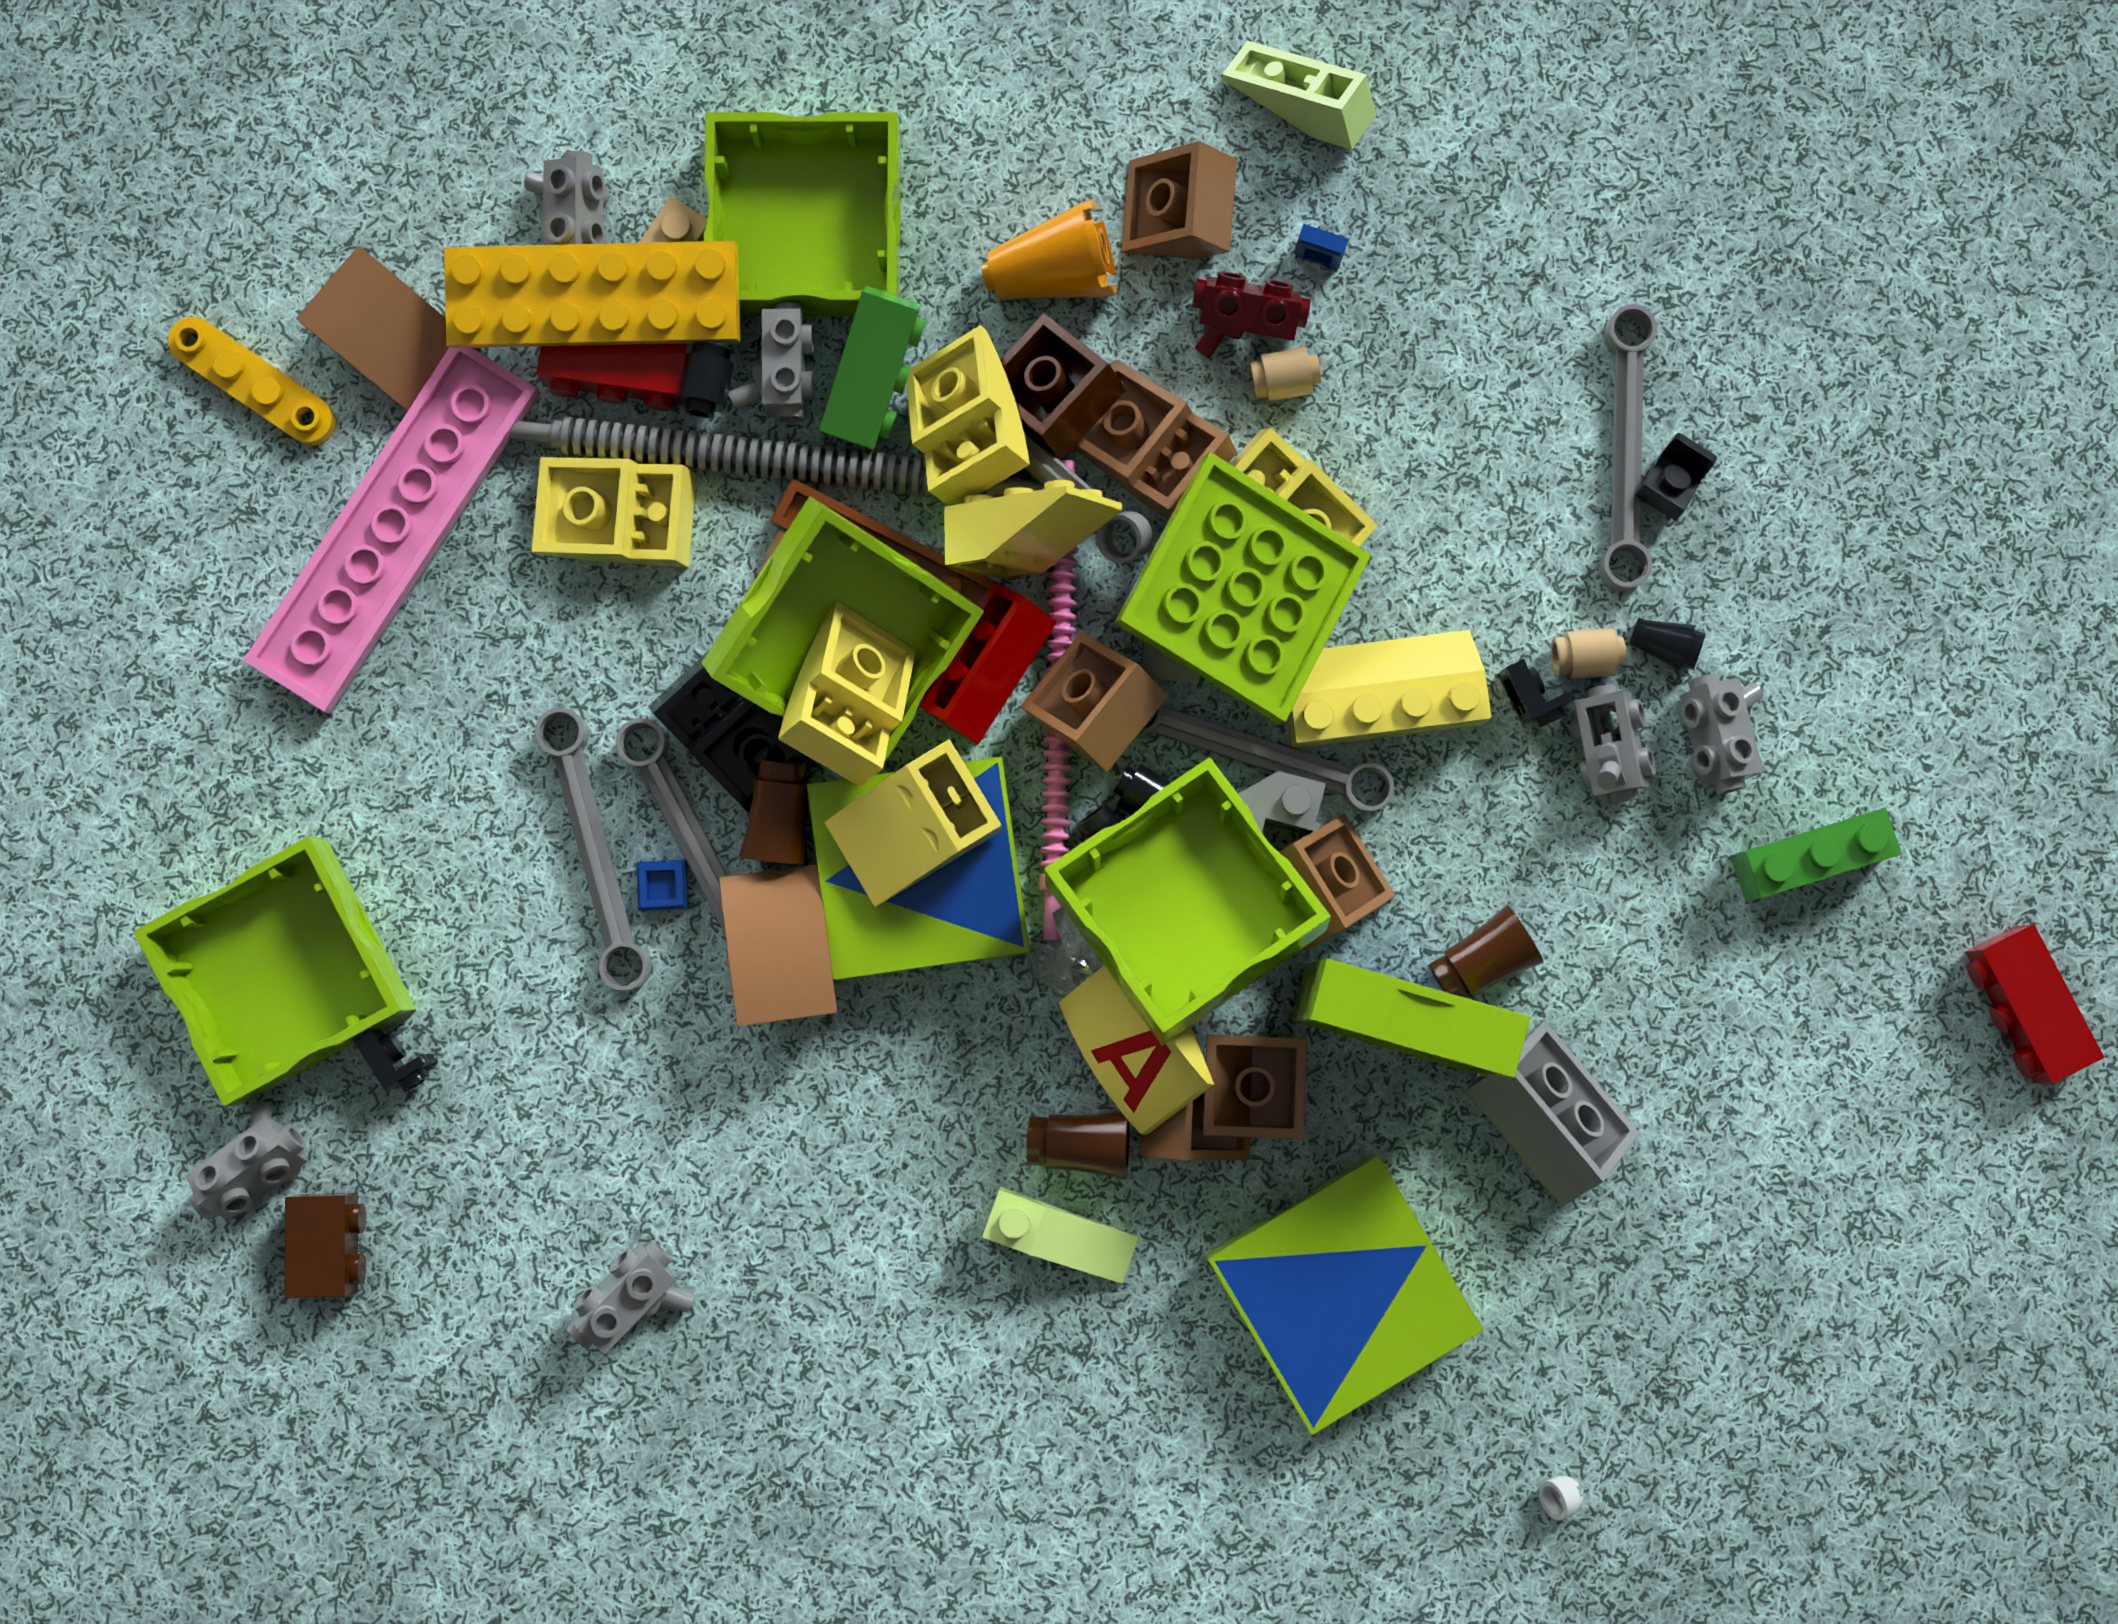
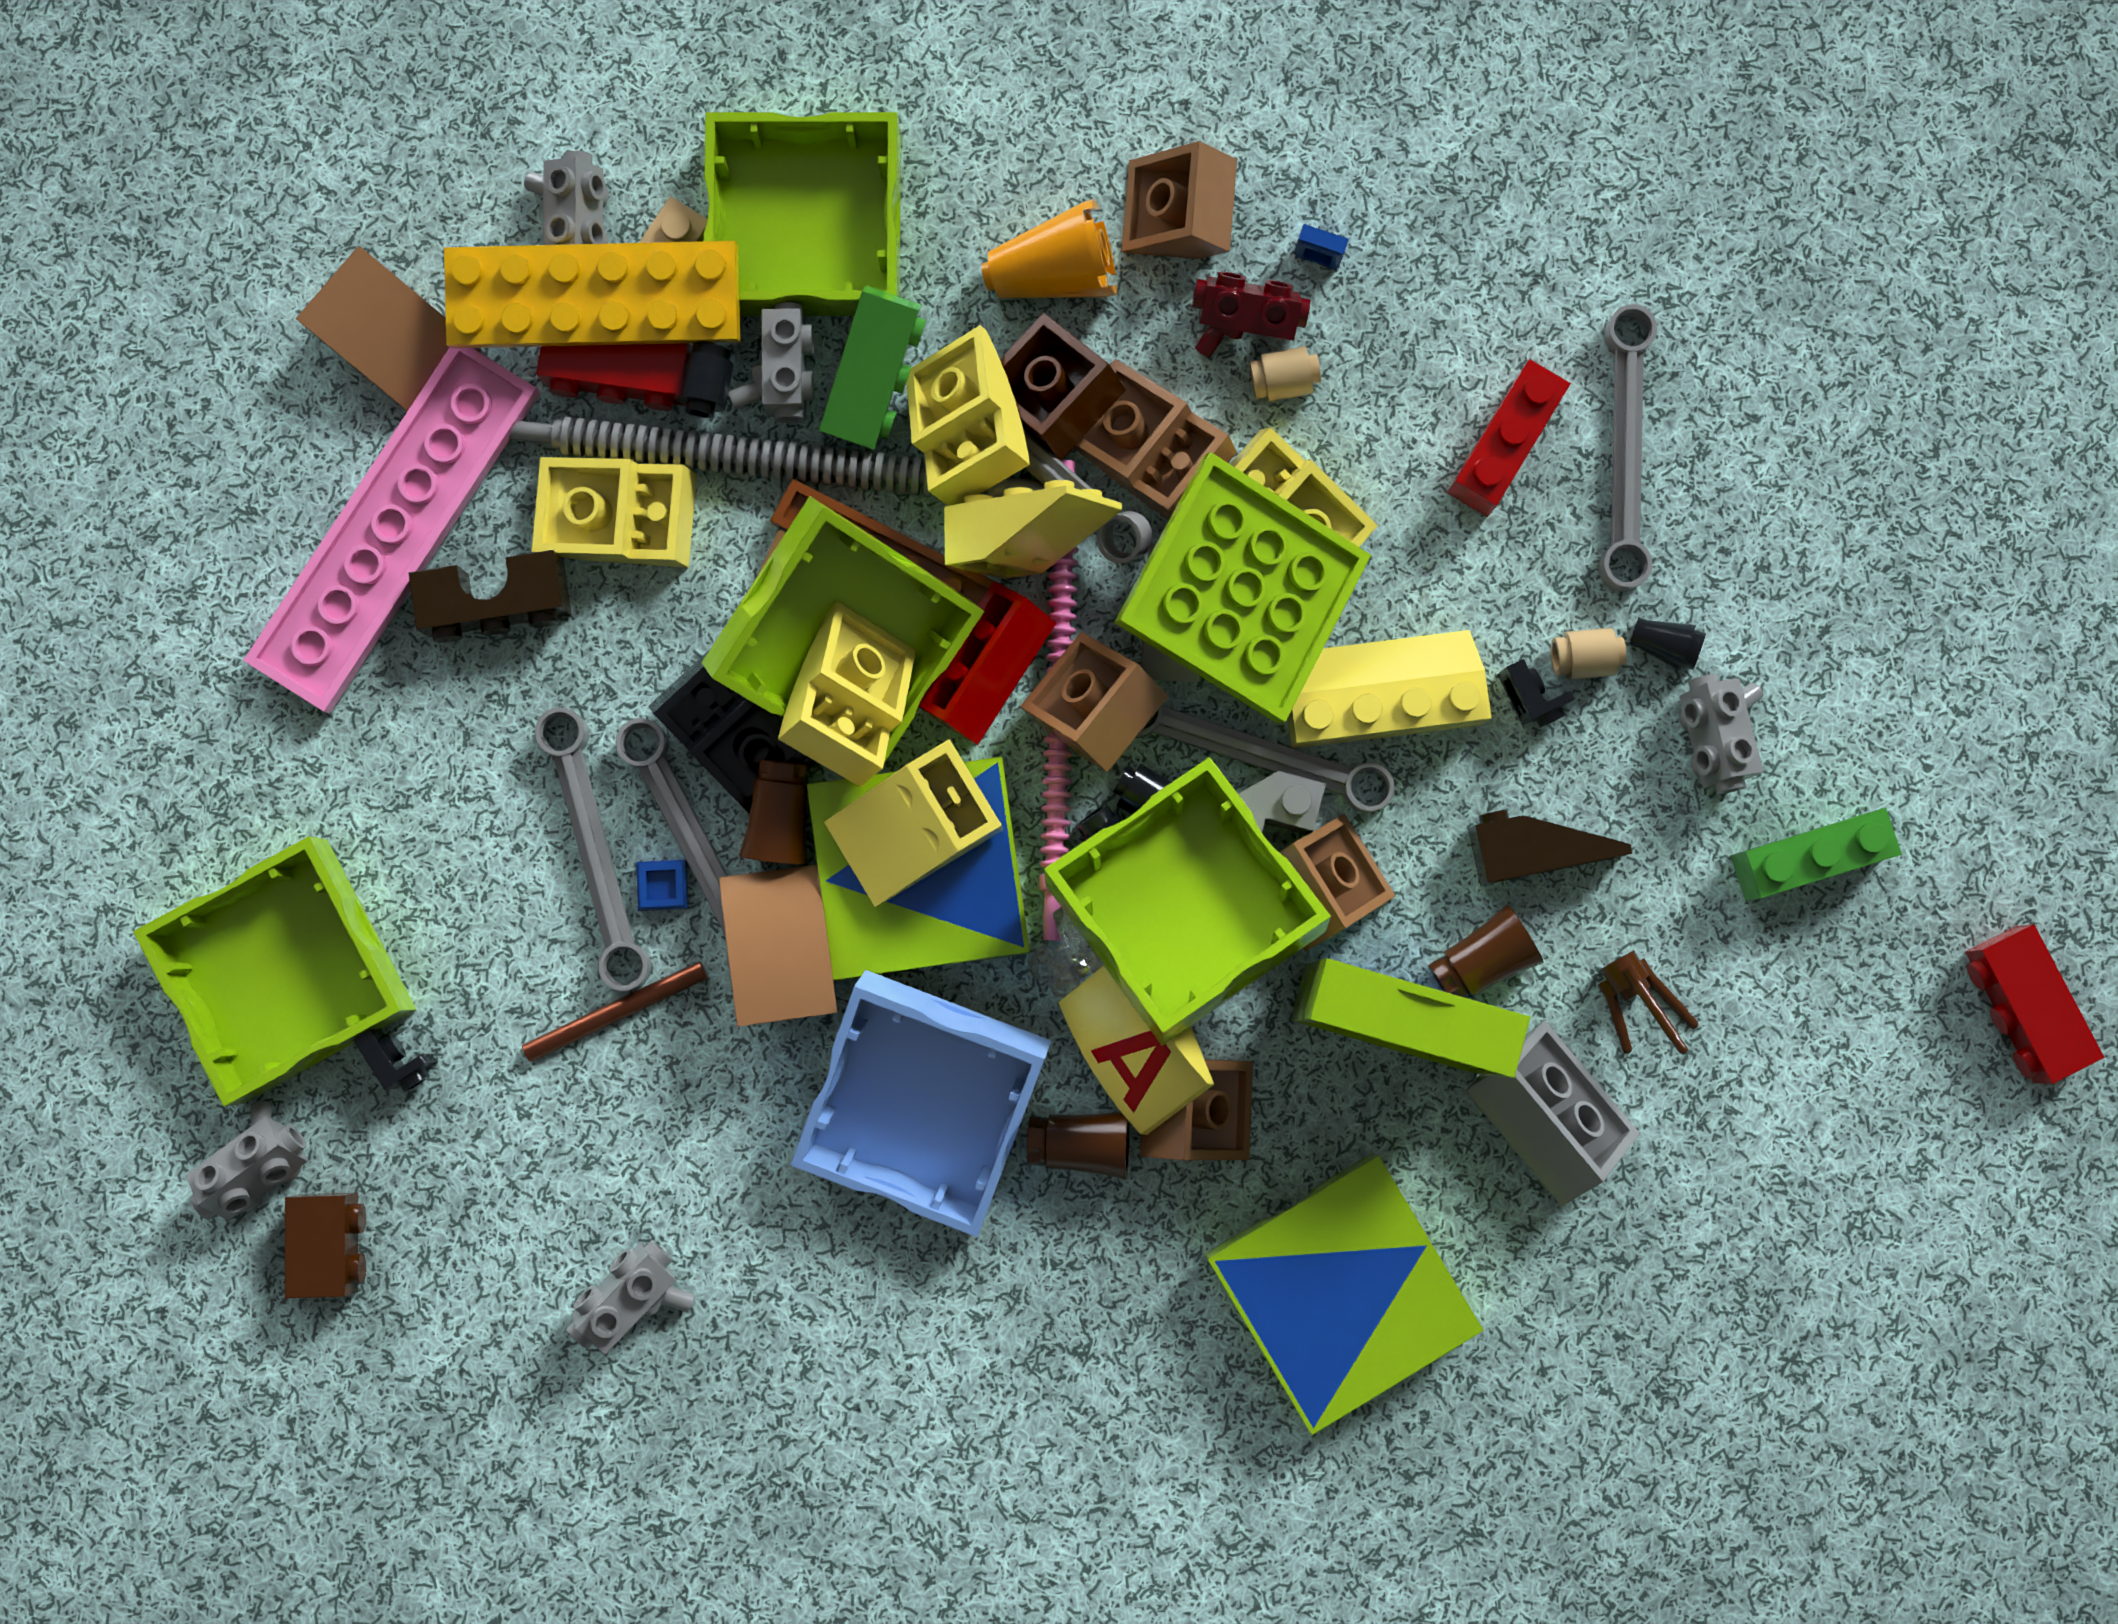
yellow plate [168,317,336,446] -> none
yellowish green slope [982,1186,1139,1284] -> none
medium nougat slope [1203,1034,1307,1139] -> none
yellowish green slope [1222,41,1376,150] -> none
white hinge [1539,1476,1584,1521] -> none
light grey brick [1571,684,1656,804] -> none
black bracket [1635,433,1717,521] -> none
none -> dark brown arch [408,550,572,643]
none -> copper bar [522,961,708,1062]
none -> light blue tile [791,970,1052,1237]
none -> red brick [1447,359,1571,517]
none -> dark brown slope [1468,810,1633,886]
none -> reddish brown plant [1598,950,1698,1055]

